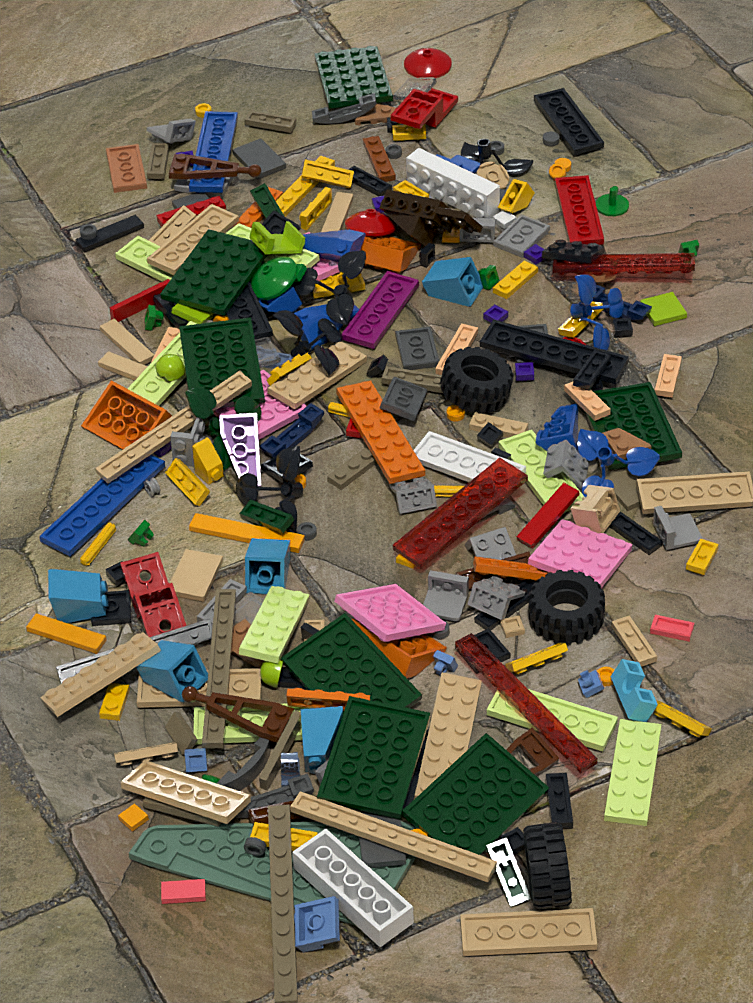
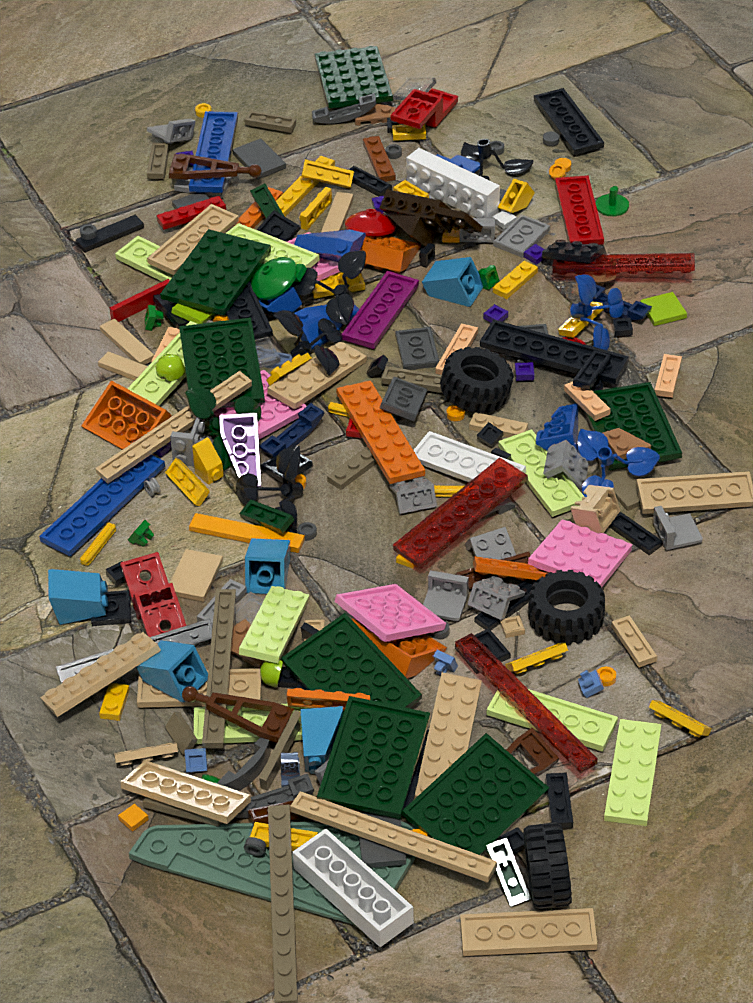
light orange tile [26,613,107,654] -> none
nougat tile [106,144,147,193] -> none
tan plate [148,205,196,247] -> none
coral tile [161,879,206,904] -> none
lime panel [249,221,305,254] -> none
medium blue plate [294,896,340,953] -> none
red dish [404,48,452,79] -> none
tan tile [476,161,509,189] -> none
red tile [516,482,580,549] -> none
medium azure arch [611,659,658,722] -> none
coral tile [650,615,694,642] -> none
green tile [678,240,700,263] -> none
yellow plate [686,538,719,575] -> none

